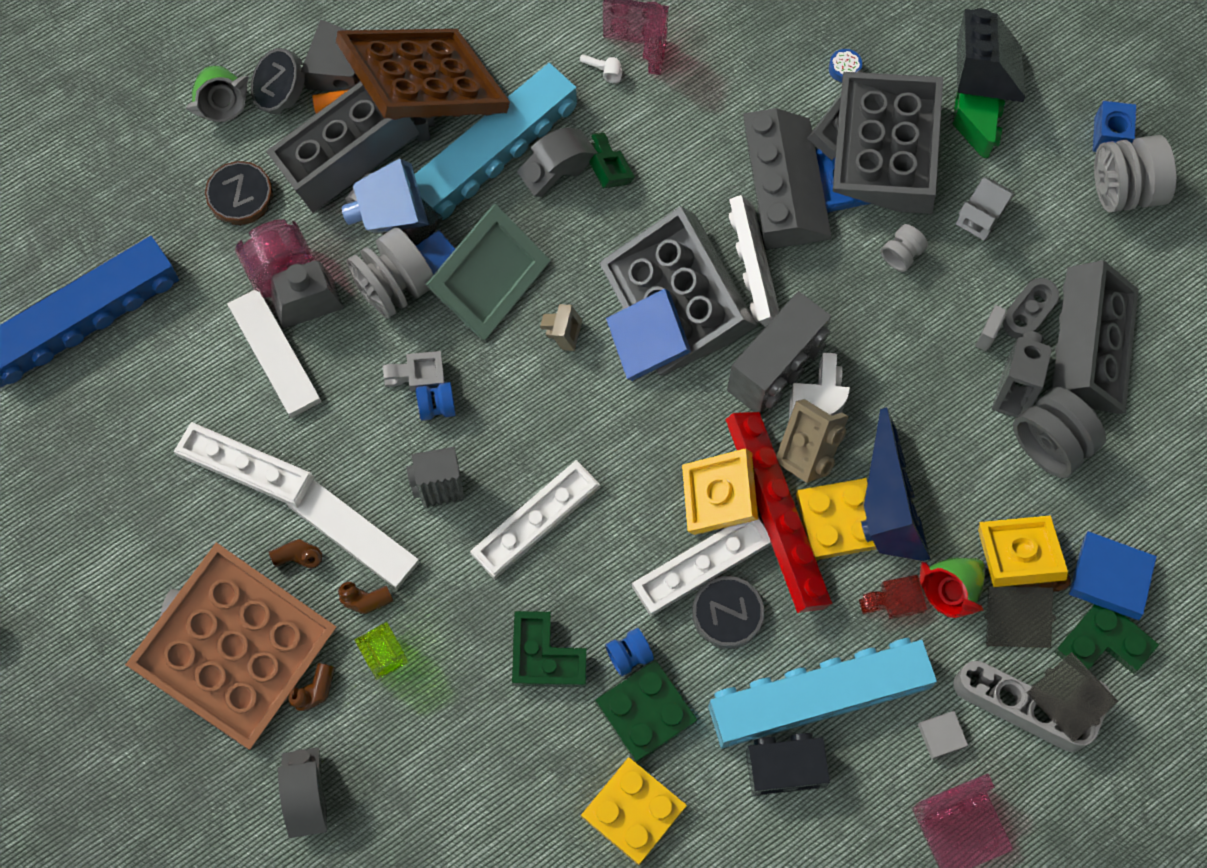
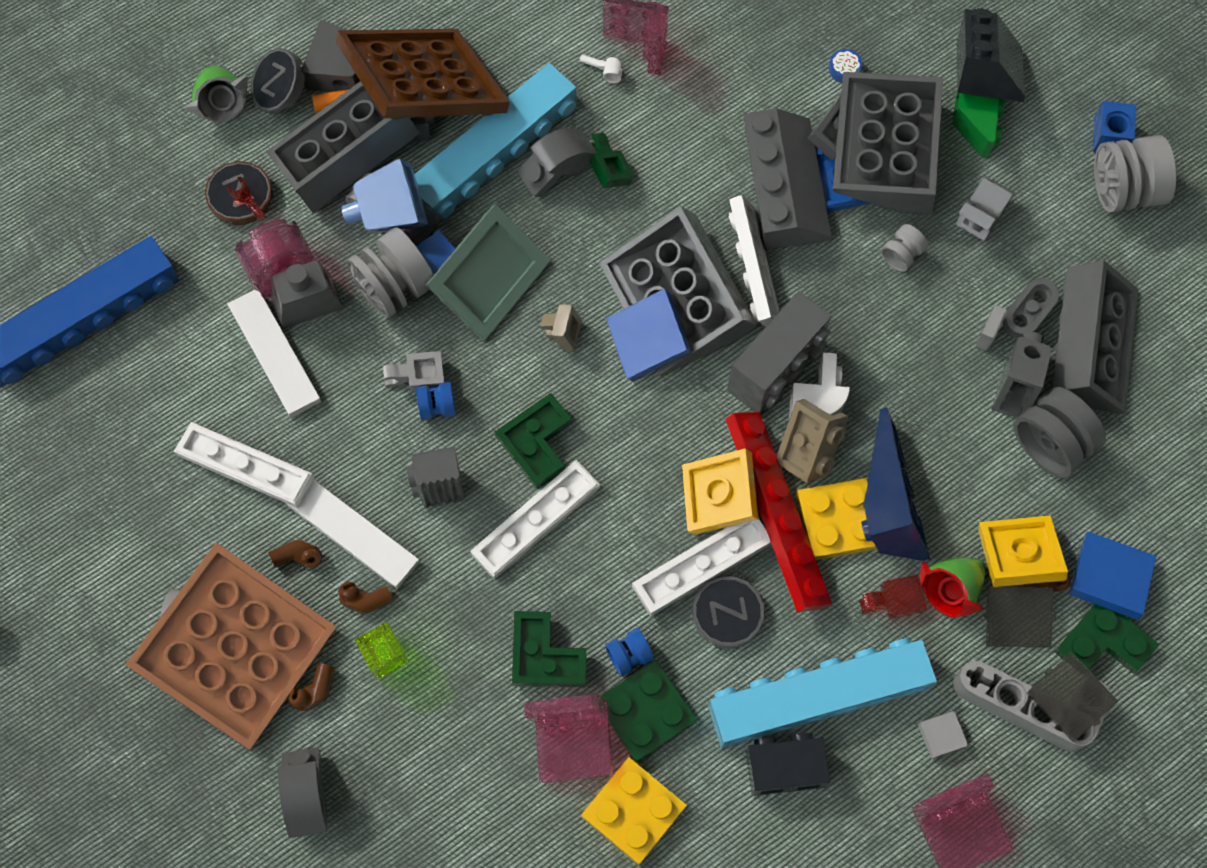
none -> clear red hand [227,177,266,221]
none -> dark green plate [494,393,572,490]
none -> clear pink bracket [524,694,613,783]

